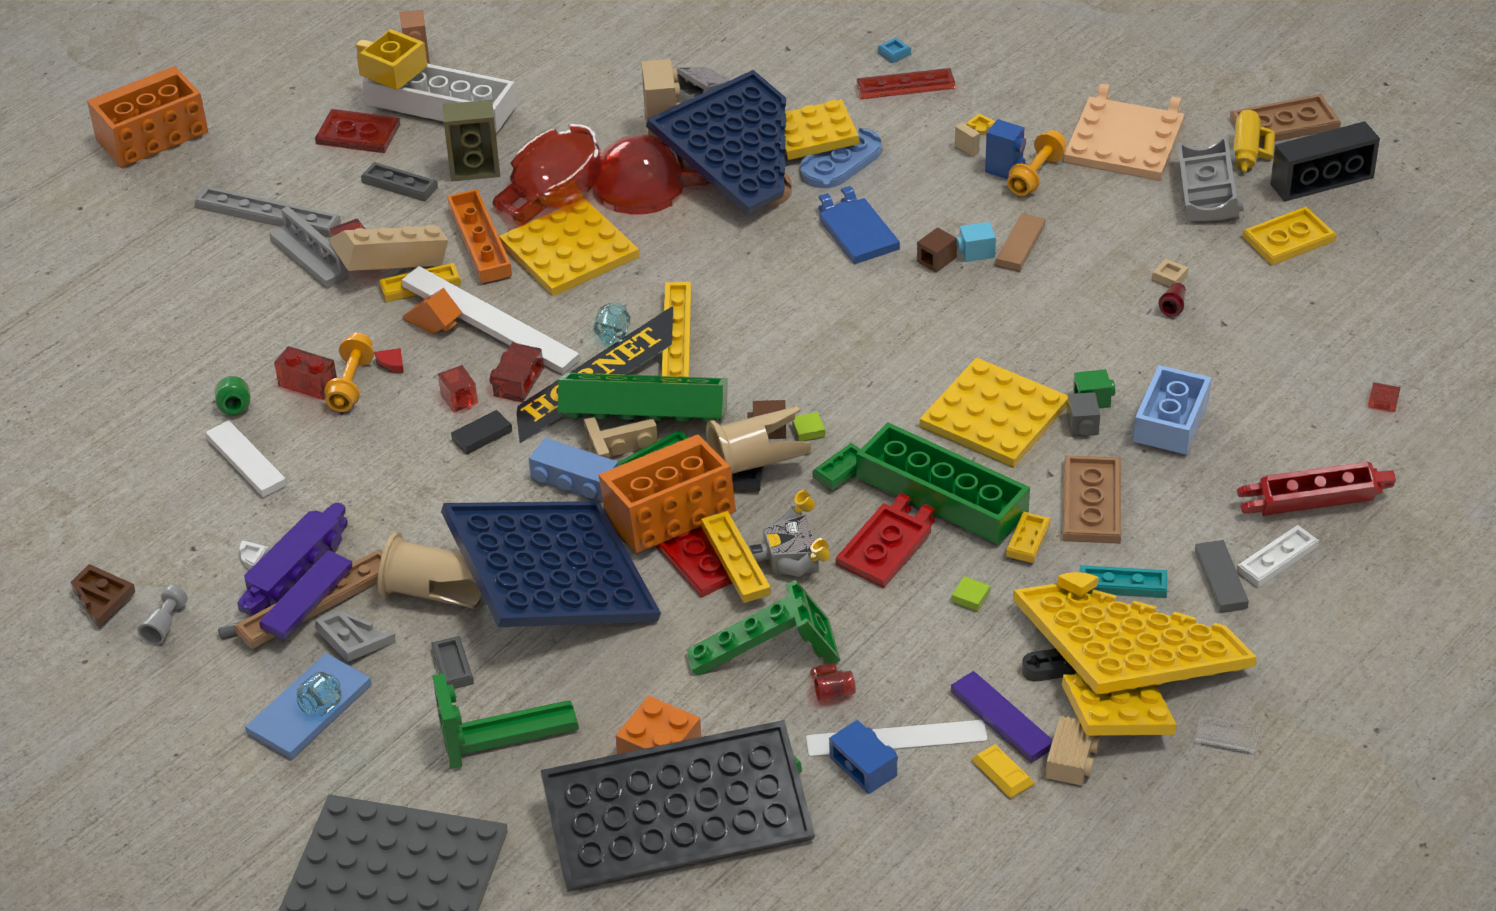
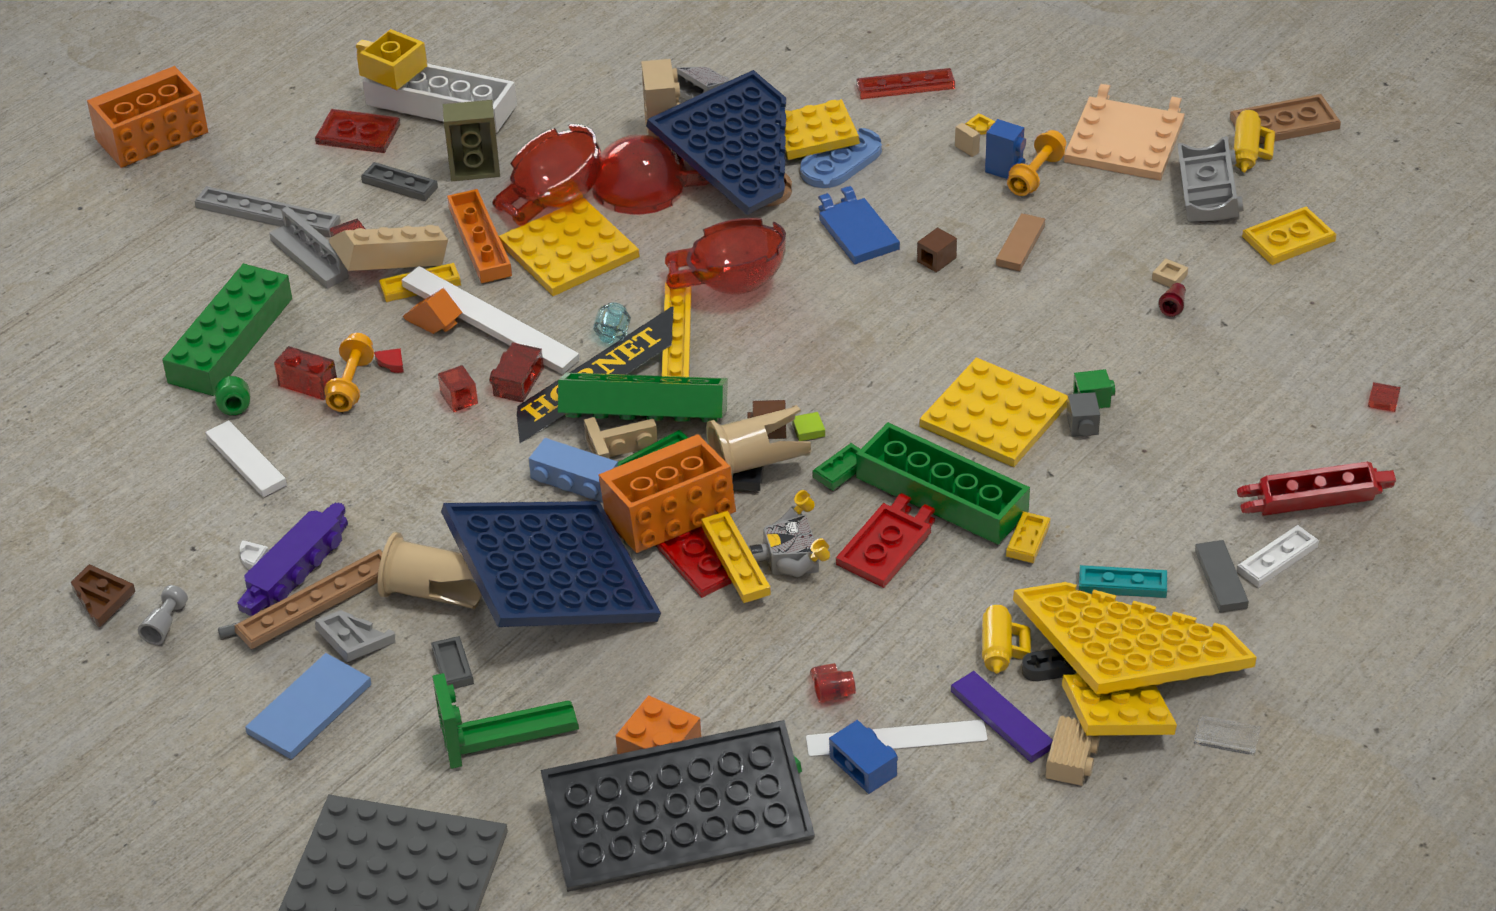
dark purple tile [259,550,352,640] -> none
clear light blue head [296,672,342,716] -> none
nougat brick [399,9,430,64] -> none
black tile [451,410,512,454] -> none
green bracket [686,580,841,675] -> none
dark azure tile [878,37,911,63] -> none
lime tile [951,576,990,611] -> none
medium azure brick [956,222,996,262] -> none
yellow tile [971,744,1035,799] -> none
yellow tile [1057,572,1099,596] -> none
medium nougat tile [1063,455,1121,544] -> none
light blue brick [1133,365,1212,455] -> none
black brick [1270,121,1380,202] -> none
none -> green brick [162,263,292,396]
none -> clear red windscreen [665,218,786,295]
none -> yellow piece [982,605,1031,674]

